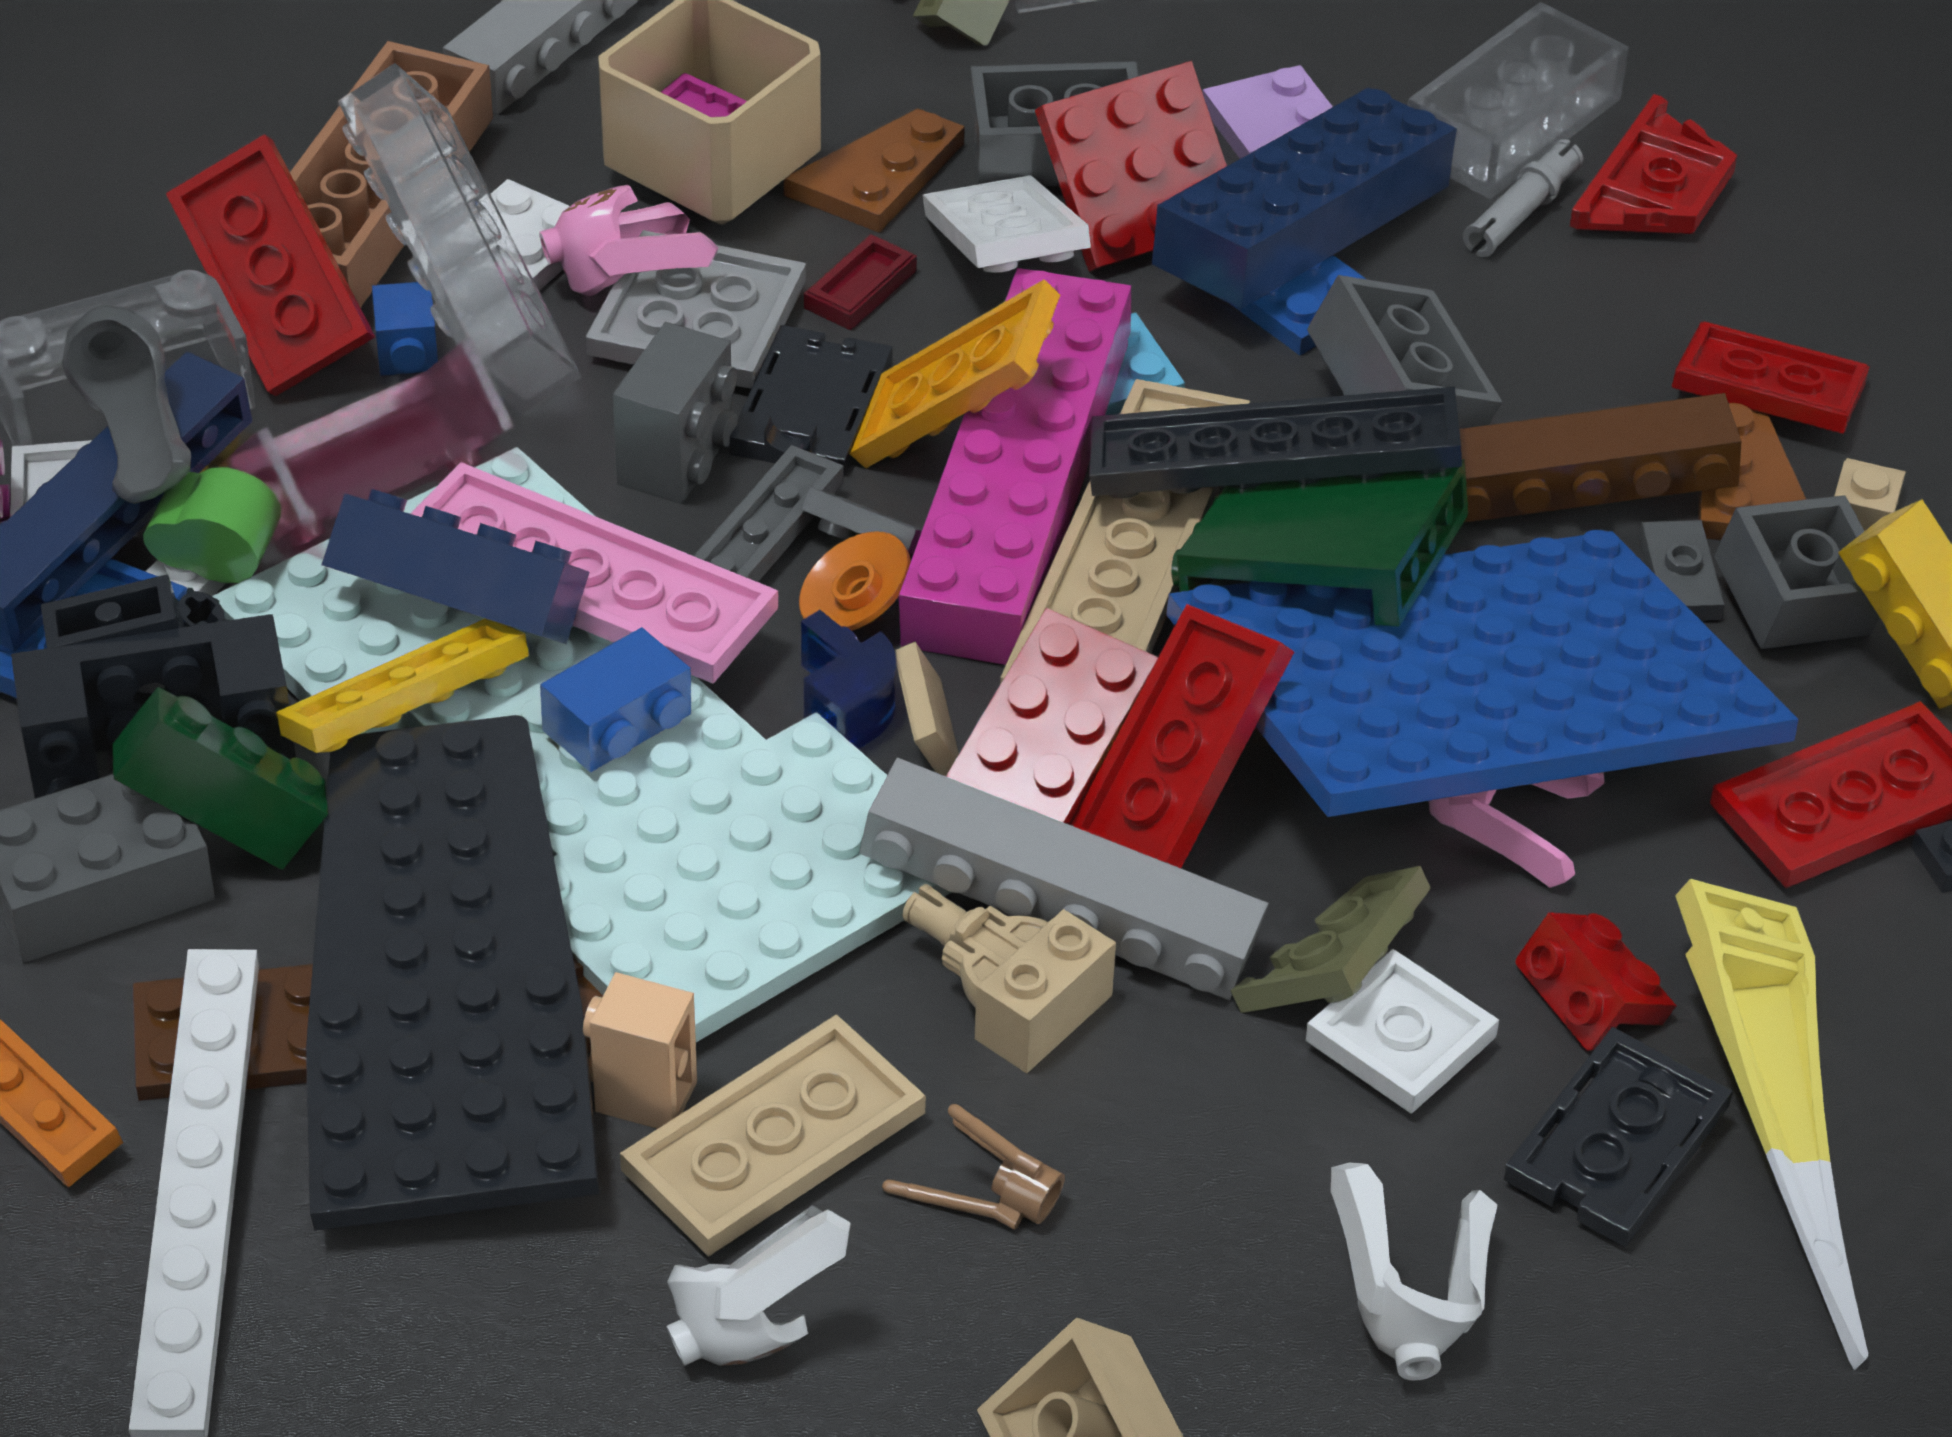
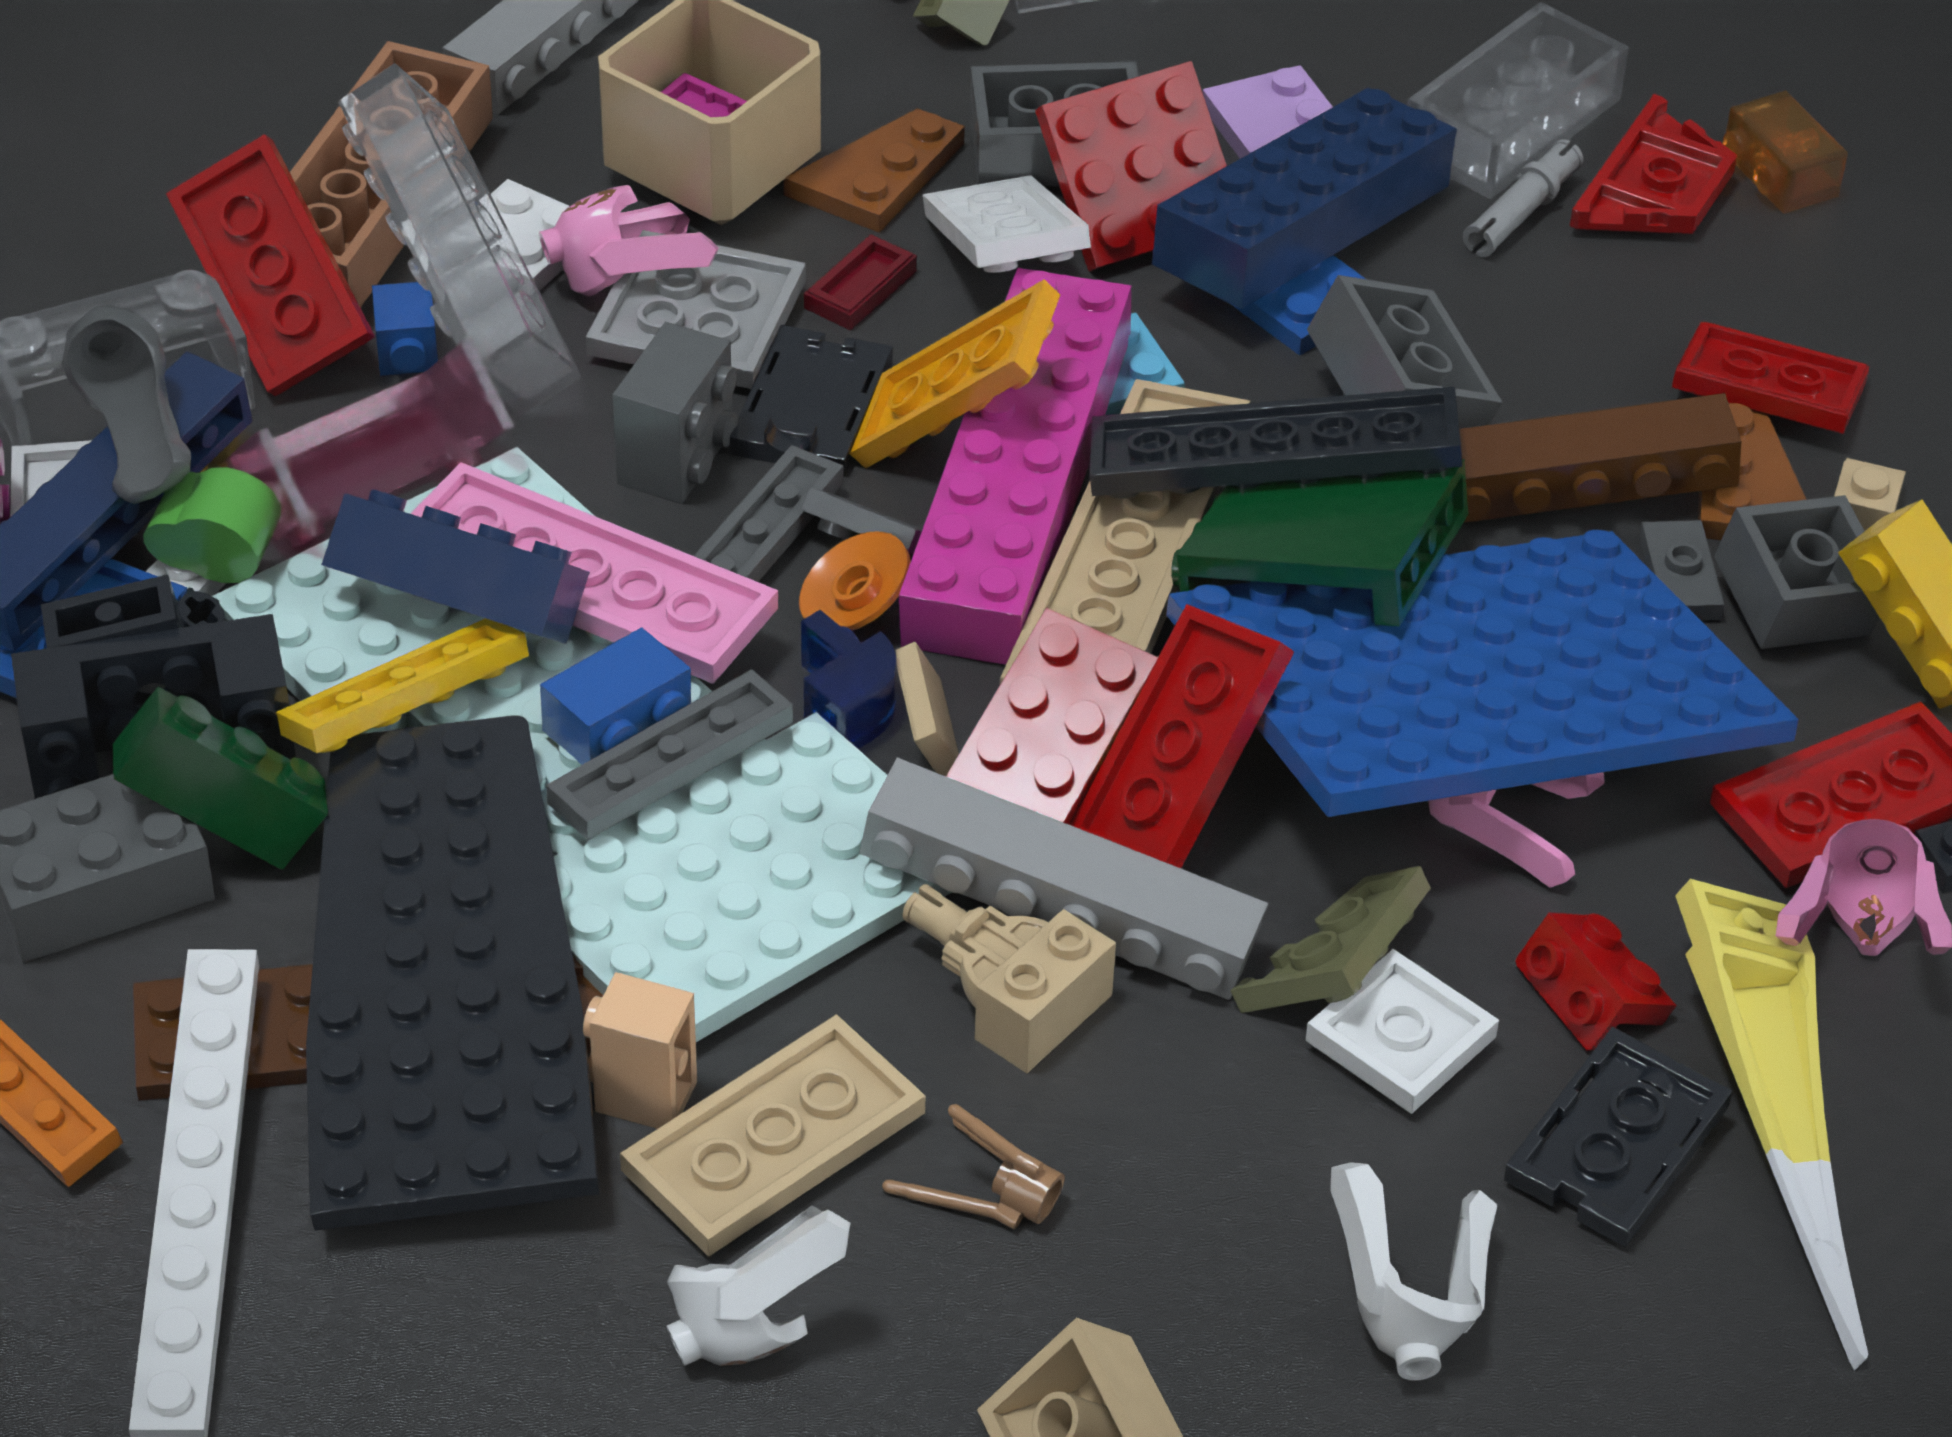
none -> dark grey plate [546,669,793,840]
none -> clear orange brick [1723,90,1848,214]
none -> bright pink piece [1775,819,1952,956]

